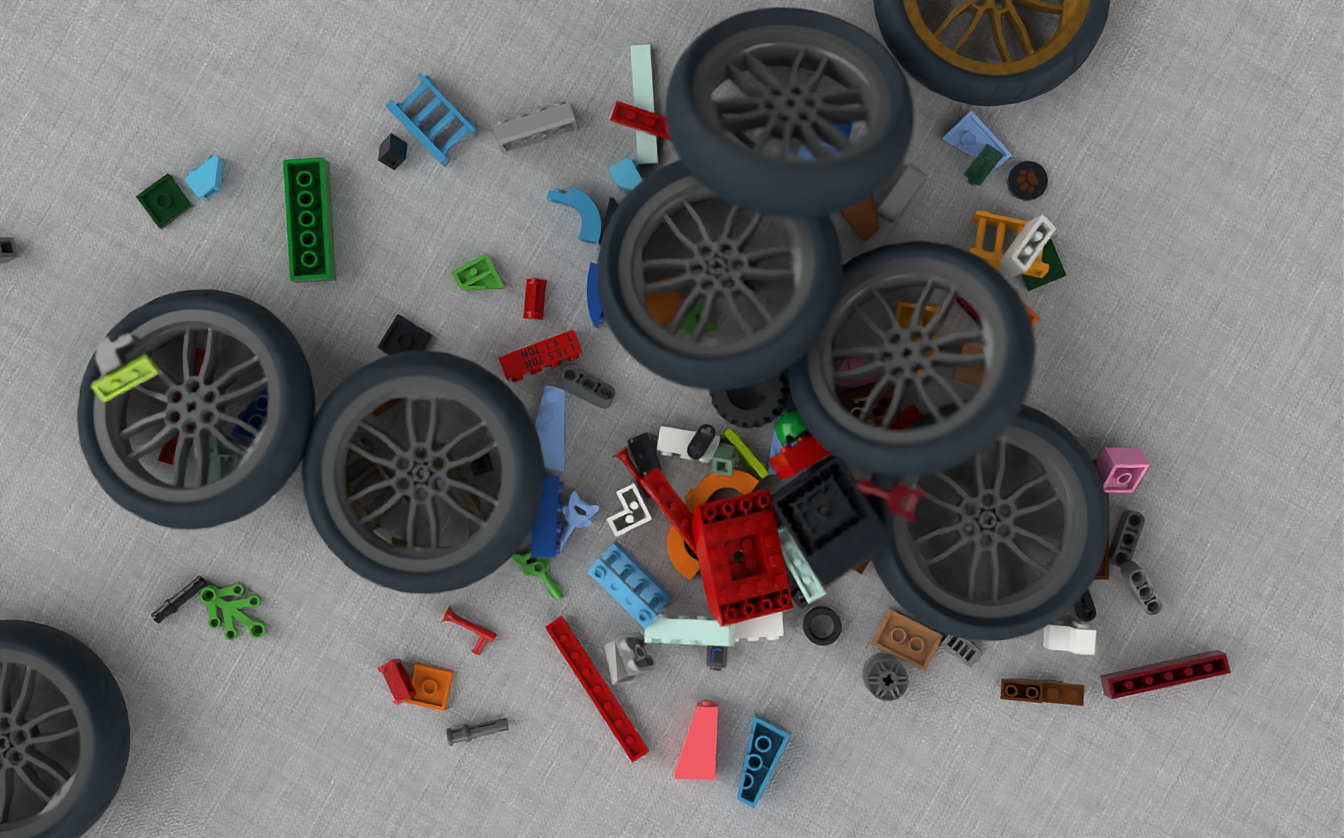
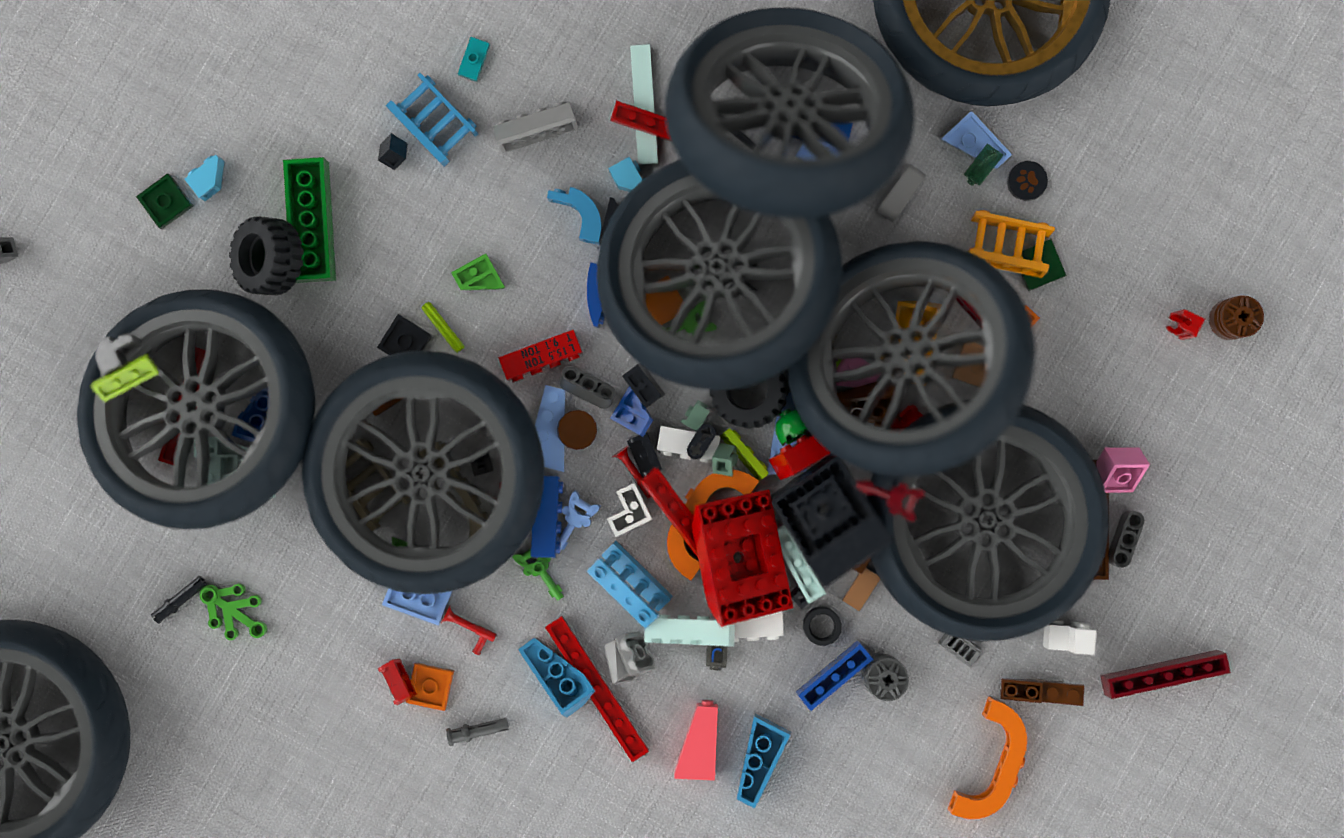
red hinge [523,278,547,320] -> none
dark orange flag [840,195,880,241] -> none
medium nougat plate [870,608,943,672] -> none
white brick [998,215,1056,277] -> none
black beam [1073,589,1096,622] -> none
dark grey beam [1120,561,1163,616] -> none
none -> black tyre [229,216,304,295]
none -> light blue wing [382,588,452,626]
none -> lime axle [421,302,465,353]
none -> teal plate [458,37,490,82]
none -> dark azure wedge [518,638,595,718]
none -> reddish brown tile [557,410,597,450]
none -> blue wing [610,386,653,437]
none -> black hinge [622,364,665,408]
none -> sand green brick [681,400,710,432]
none -> blue brick [796,641,873,711]
none -> medium nougat tile [842,568,880,611]
none -> orange arch [948,696,1027,819]
none -> red hinge [1166,309,1205,340]
none -> reddish brown wheel [1209,295,1264,340]

